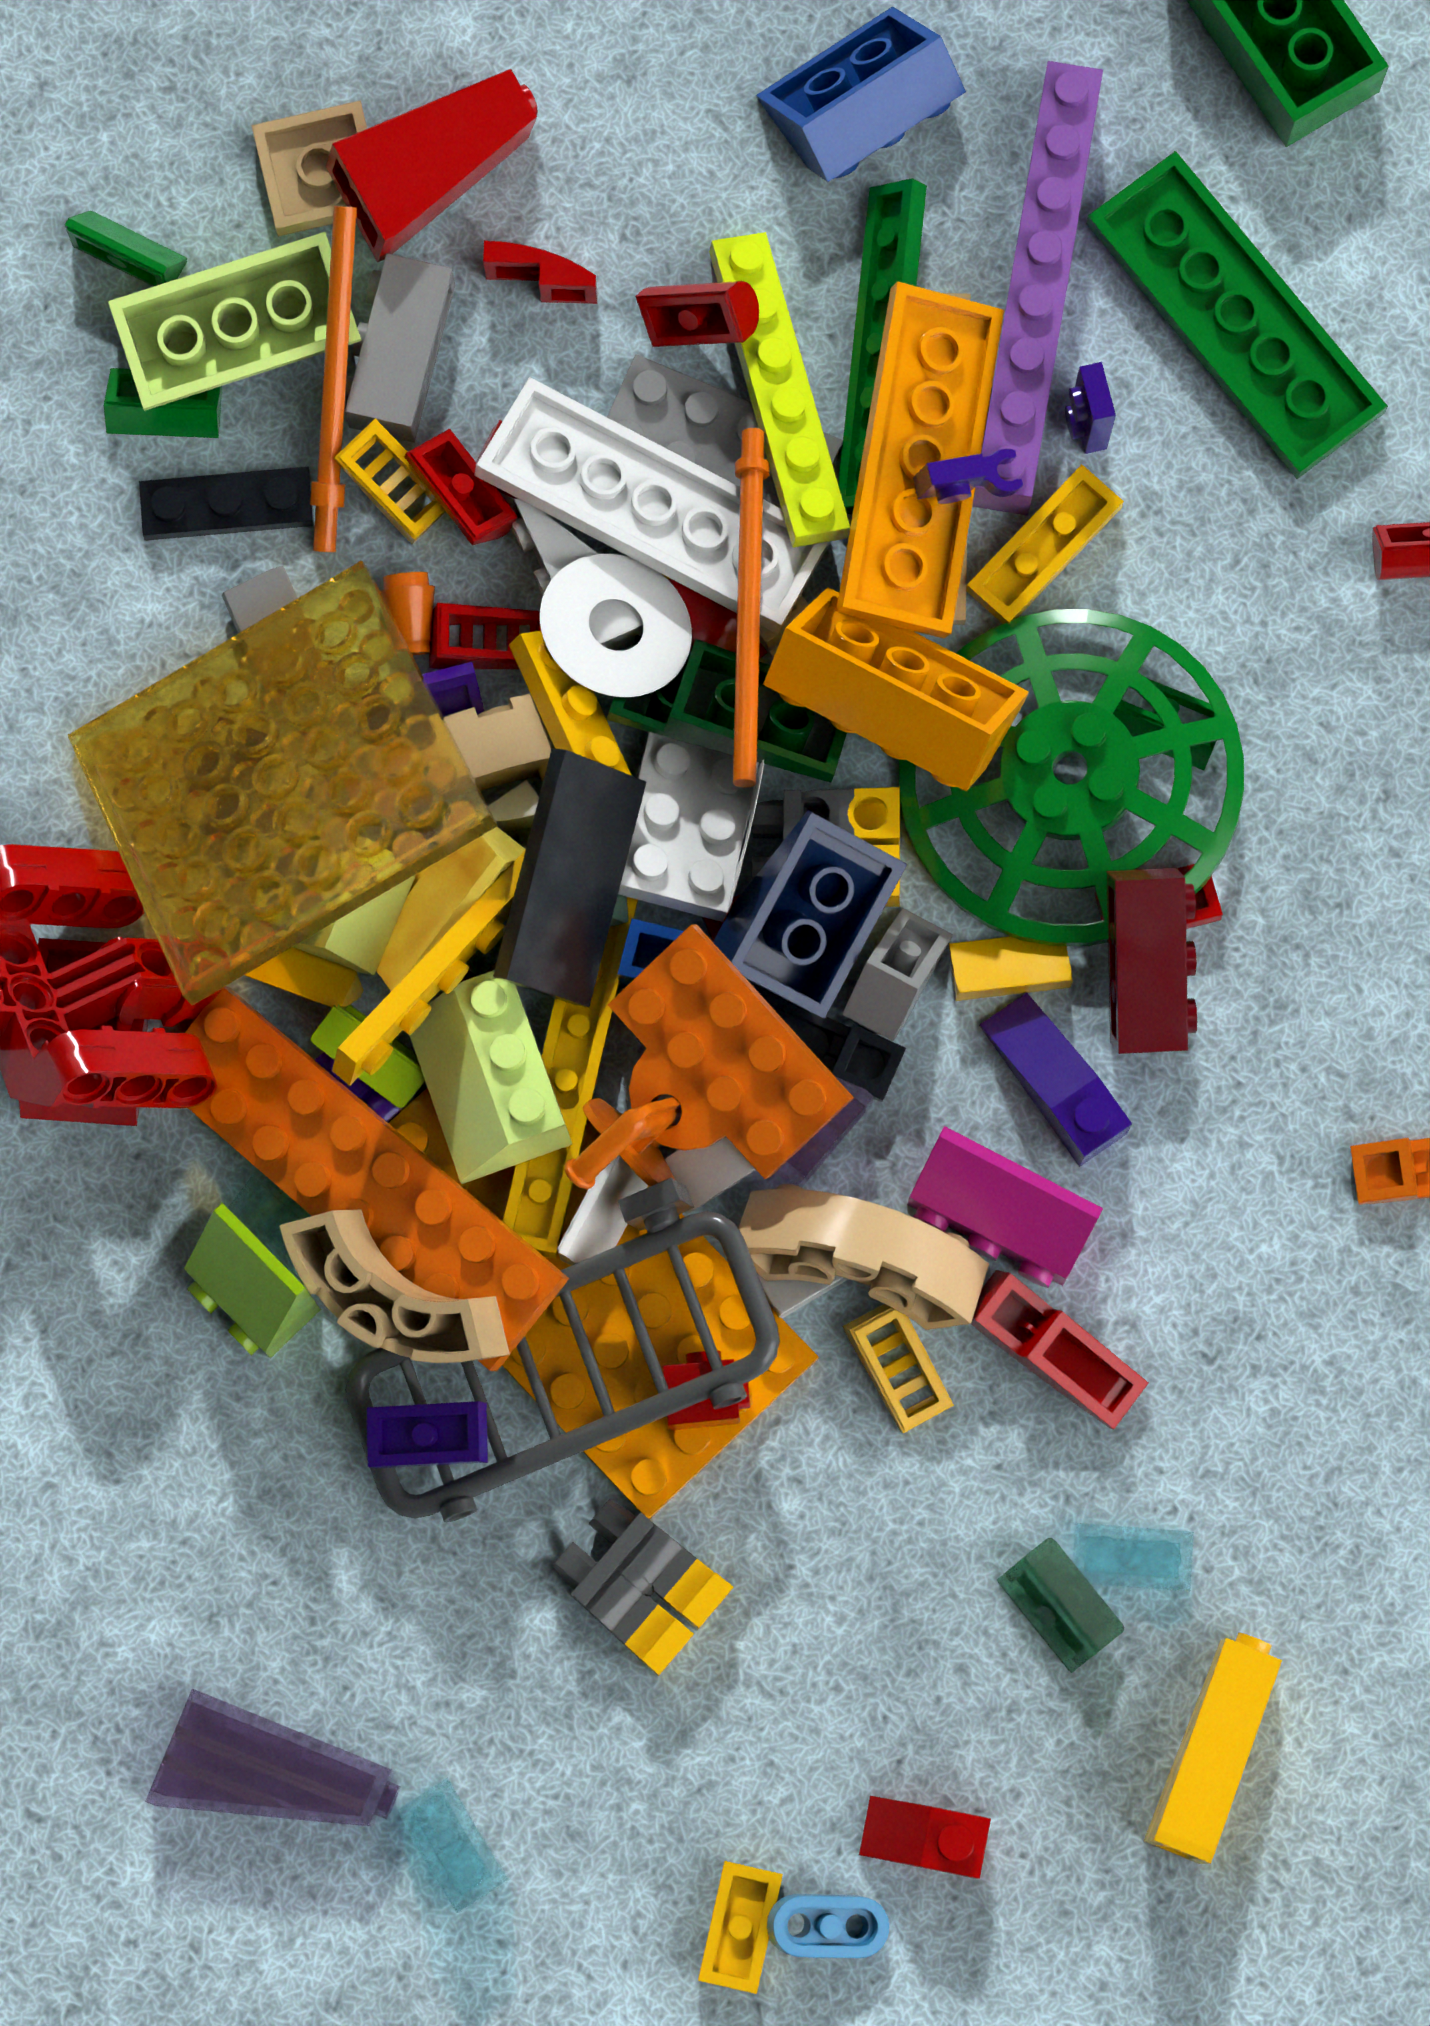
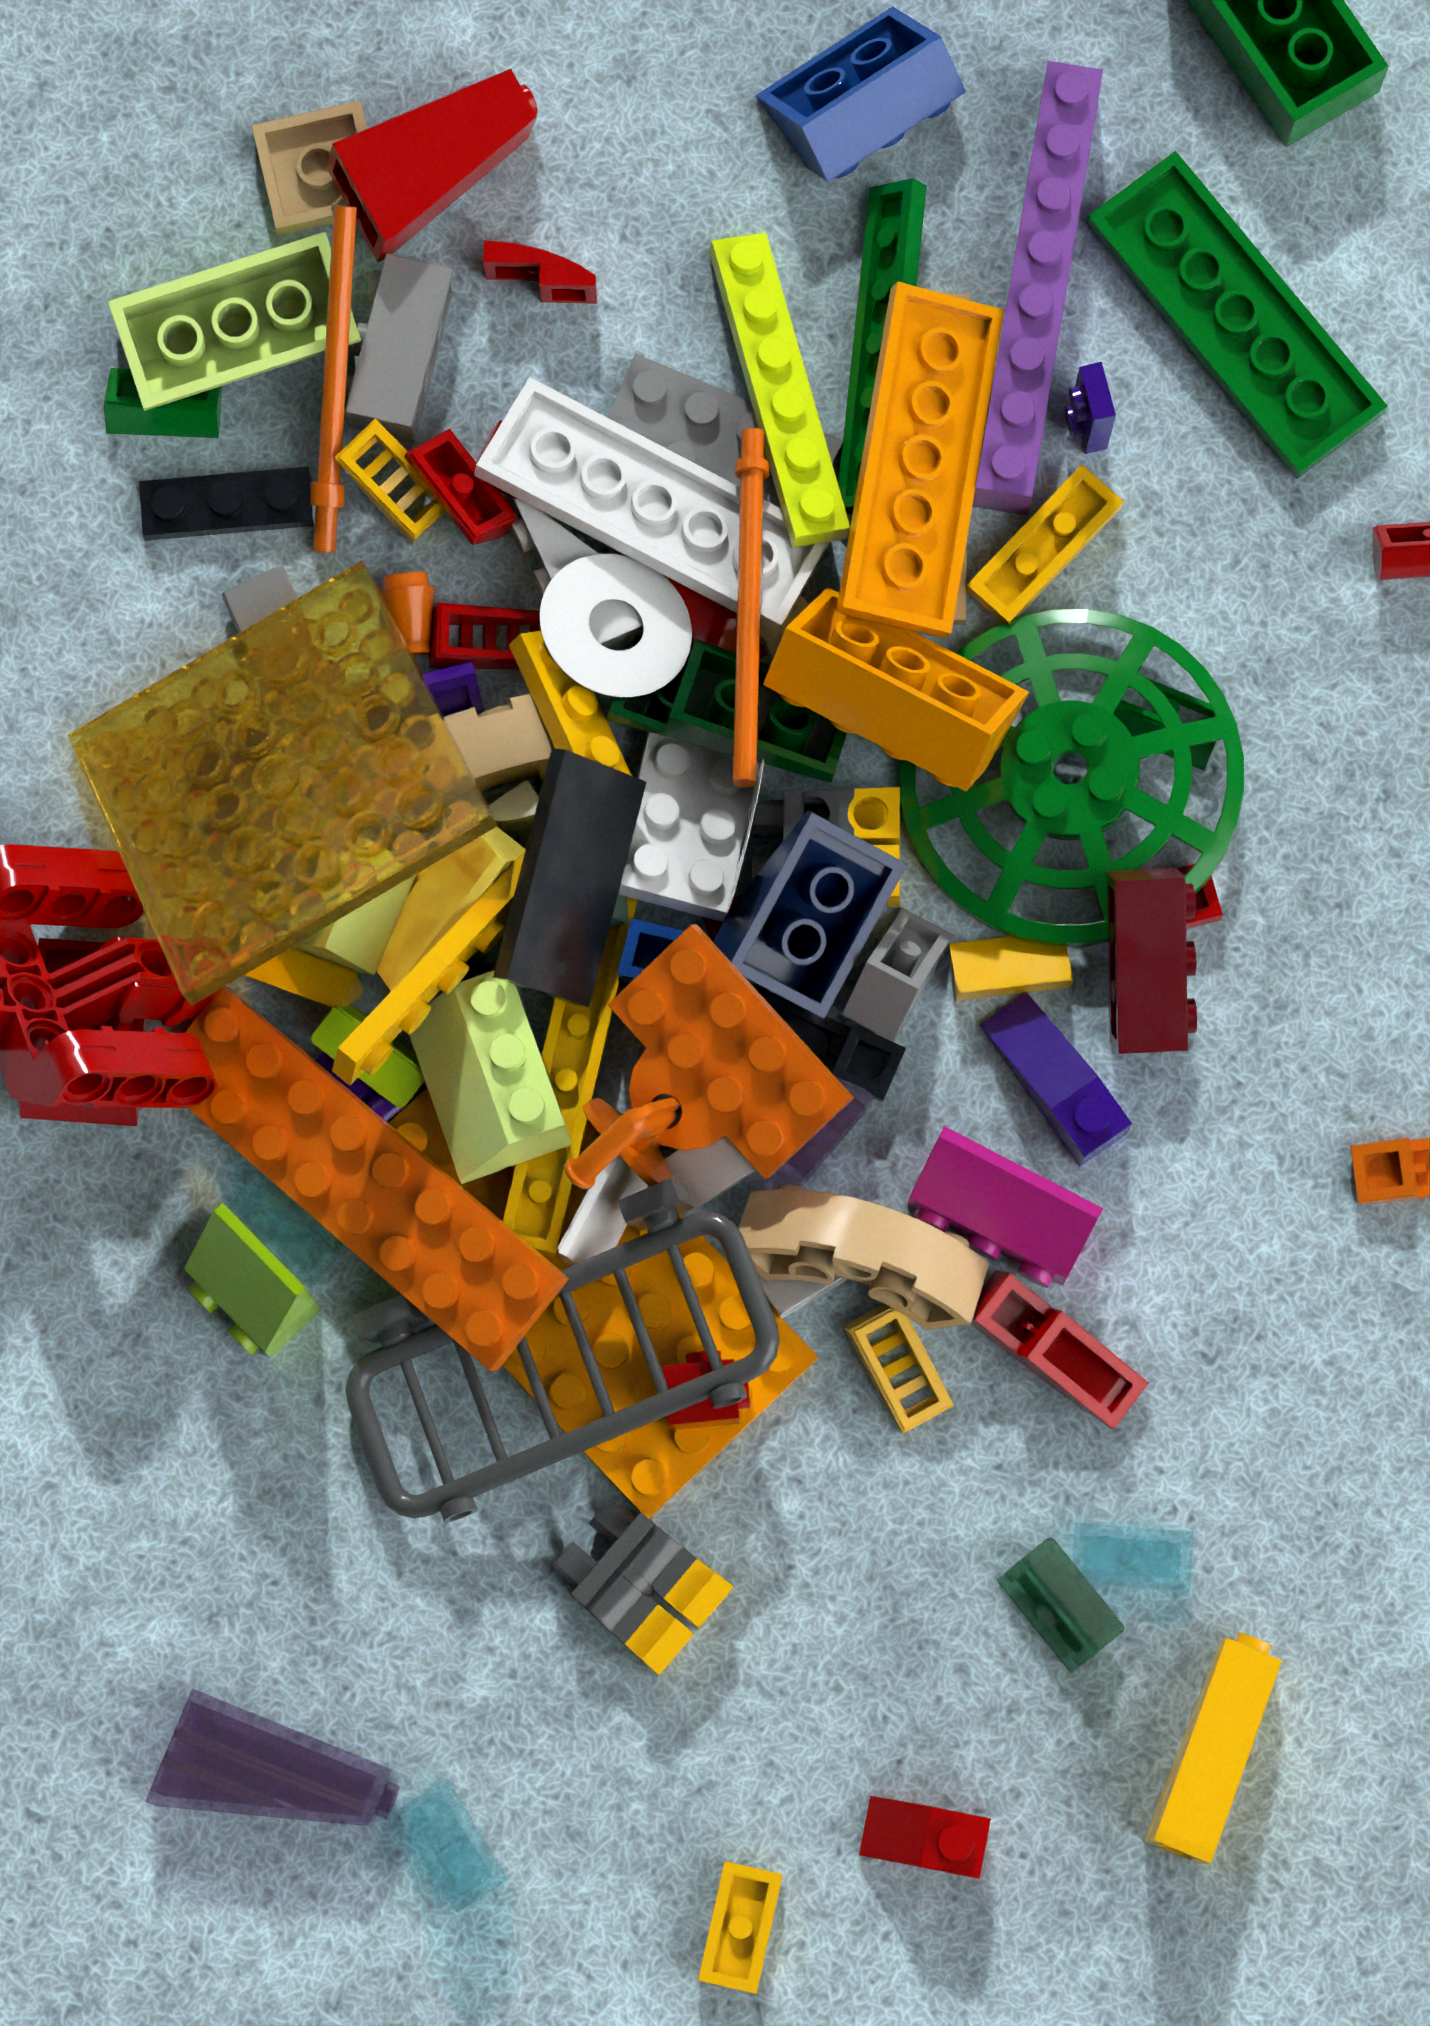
green slope [65,211,187,287] -> none
tan brick [279,1209,510,1363] -> none
dark purple plate [367,1401,488,1469] -> none
red brick [635,281,759,347] -> none
dark azure plate [767,1894,889,1958] -> none
dark purple plate [913,449,1023,504] -> none

